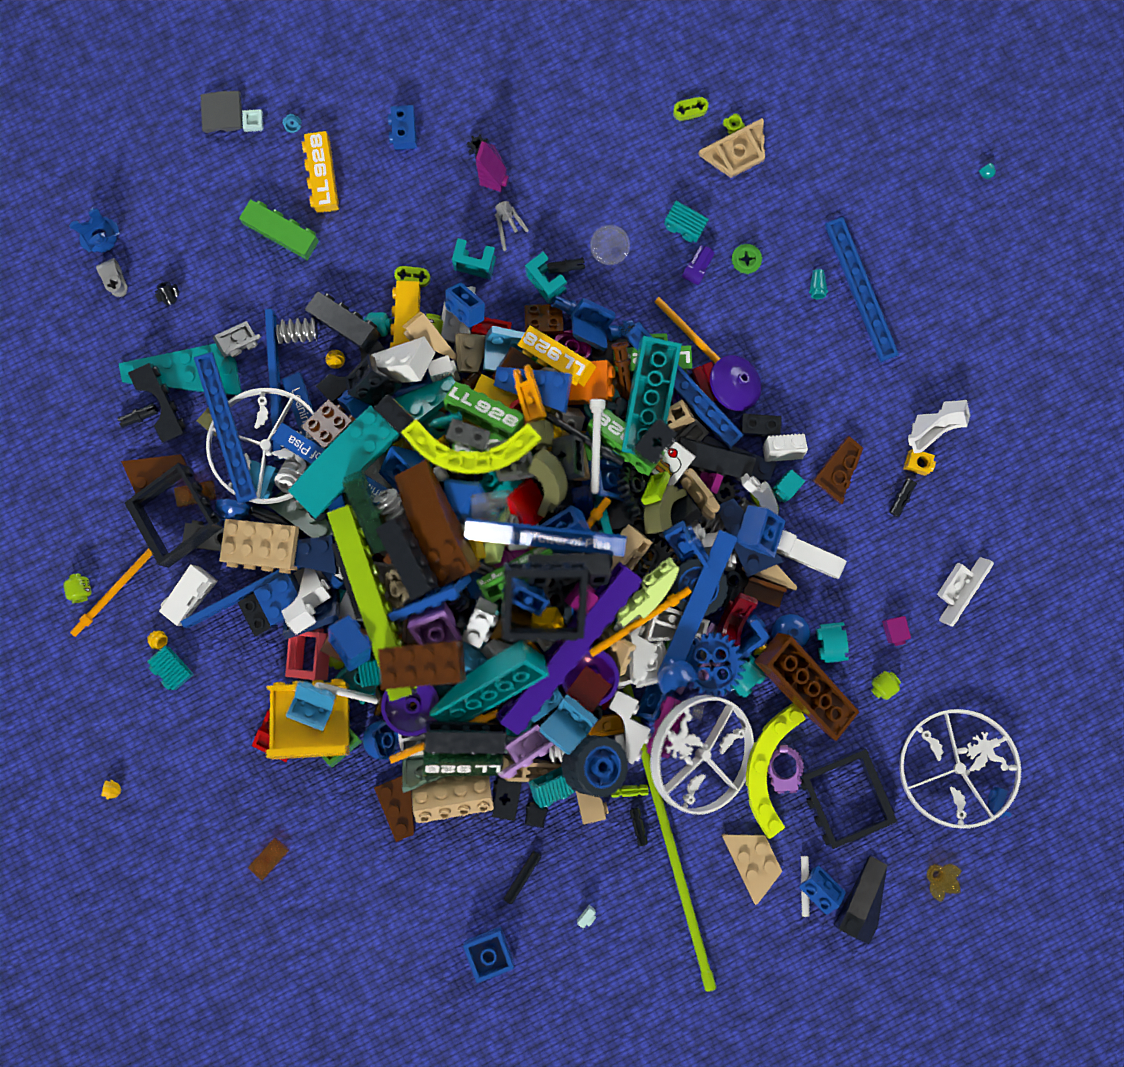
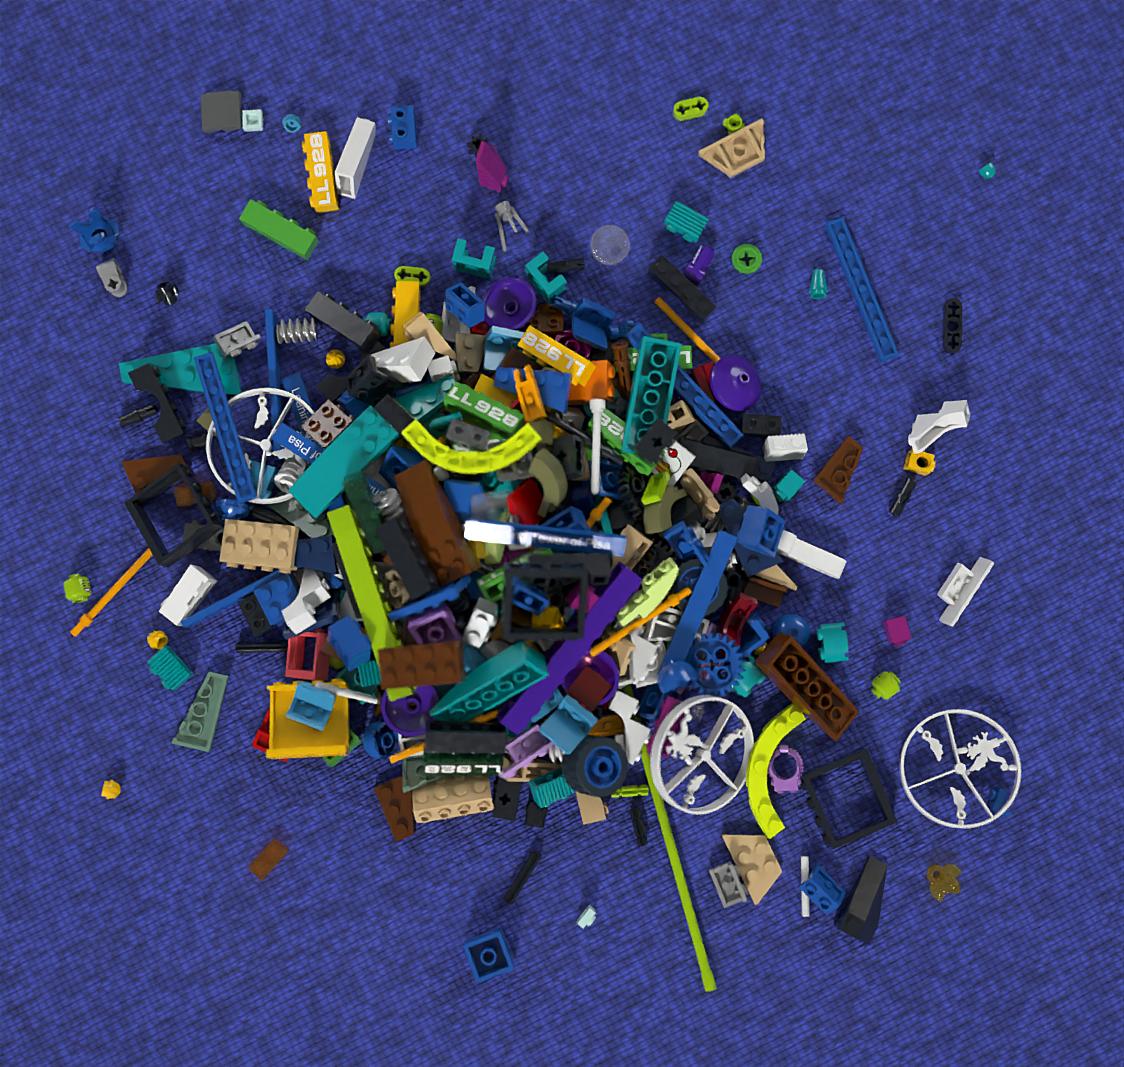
none -> sand green wing [171,671,229,752]
none -> black bush [187,431,212,453]
none -> black axle [236,642,288,653]
none -> white slope [335,117,376,199]
none -> dark purple dish [482,278,537,331]
none -> black arch [647,255,717,325]
none -> light grey bracket [709,861,749,908]
none -> black beam [942,298,963,354]

